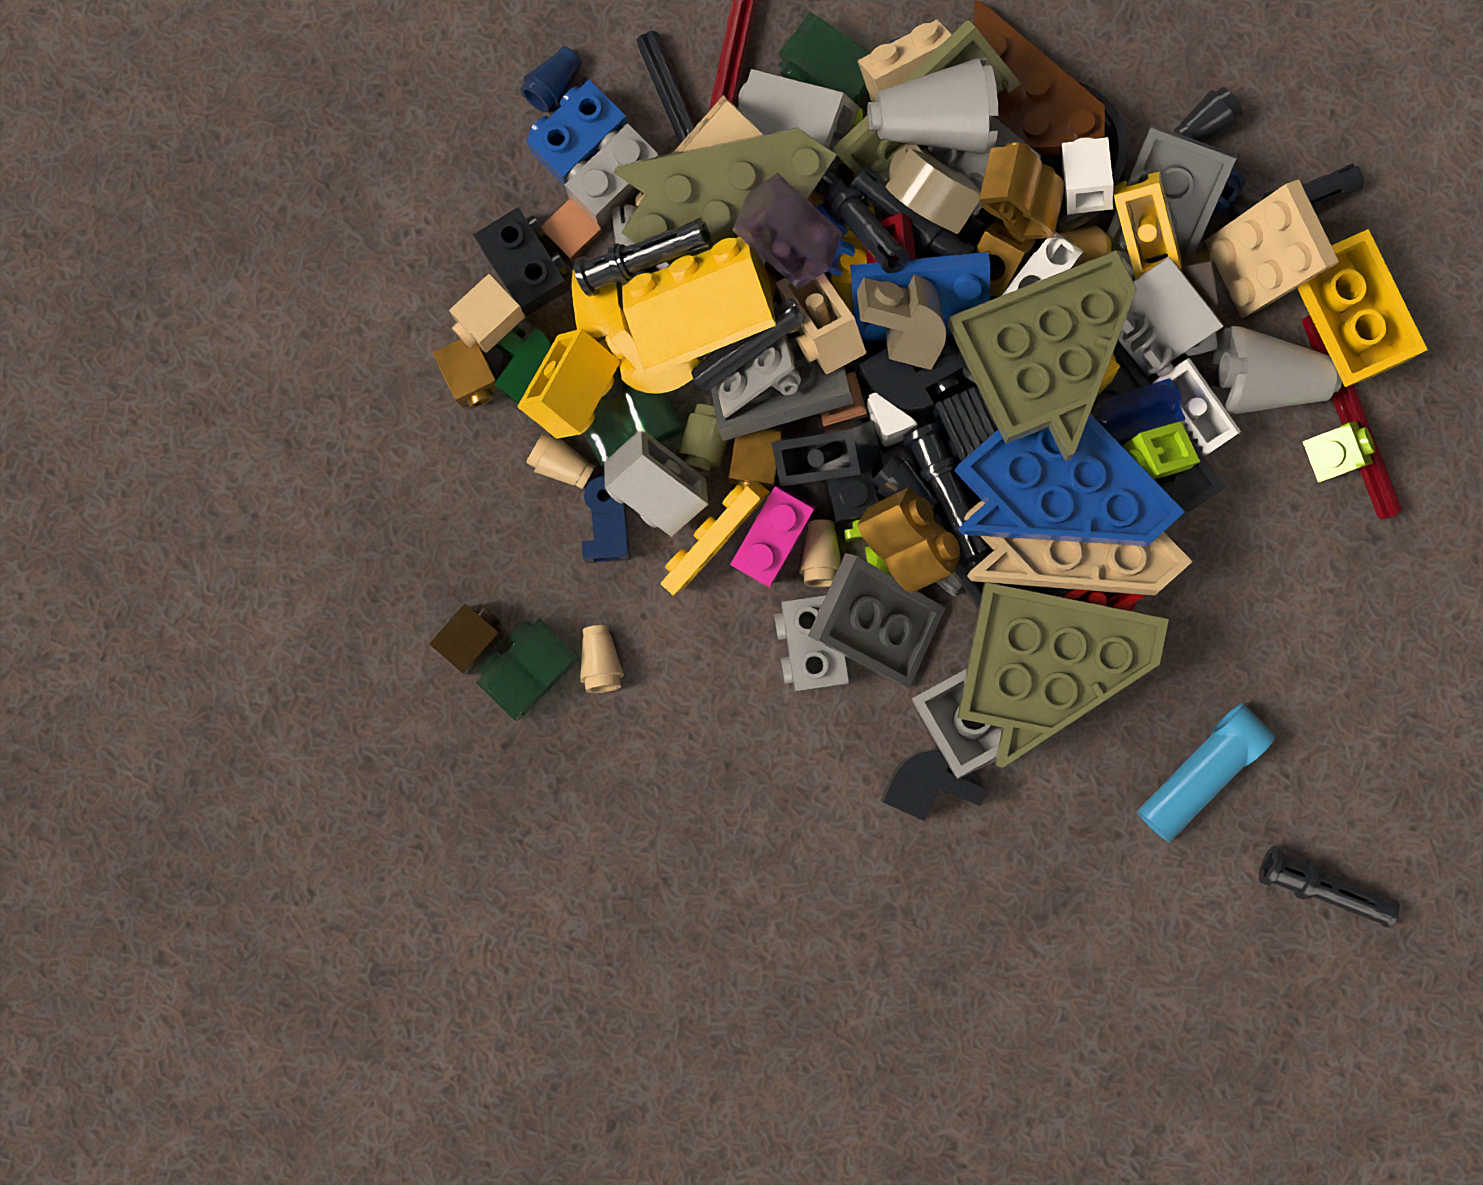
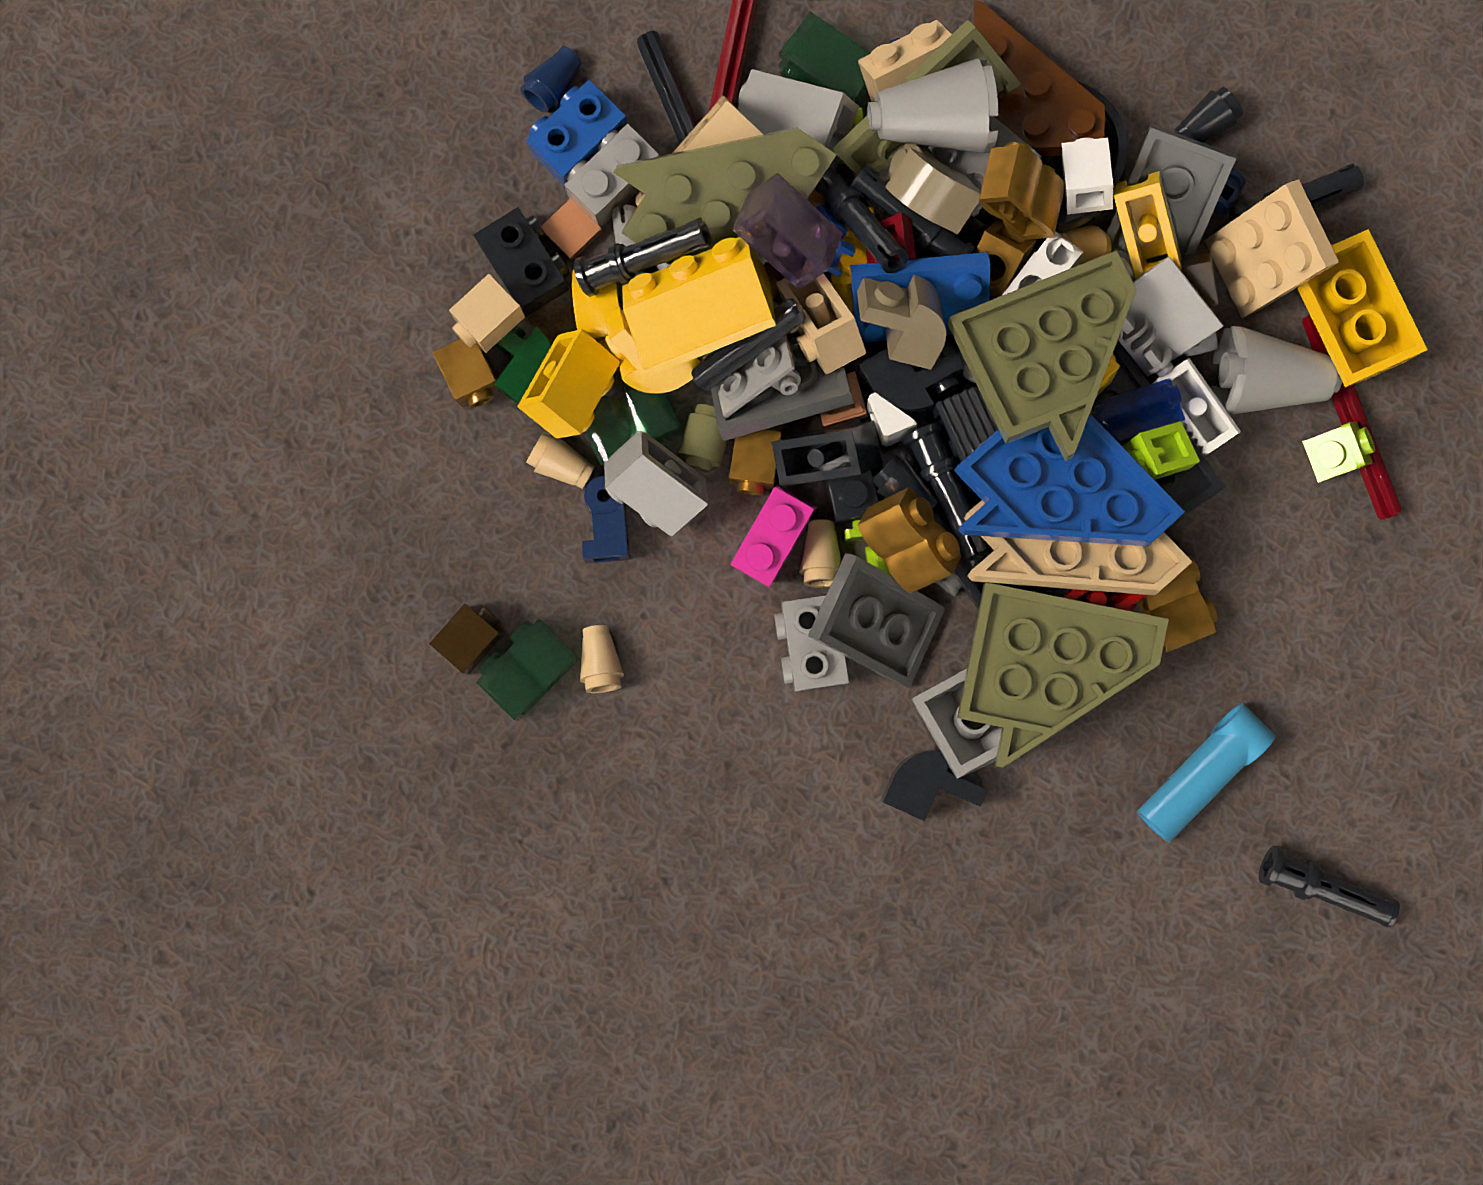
yellow plate [660,481,771,596] -> none
none -> pearl gold brick [1137,549,1218,653]

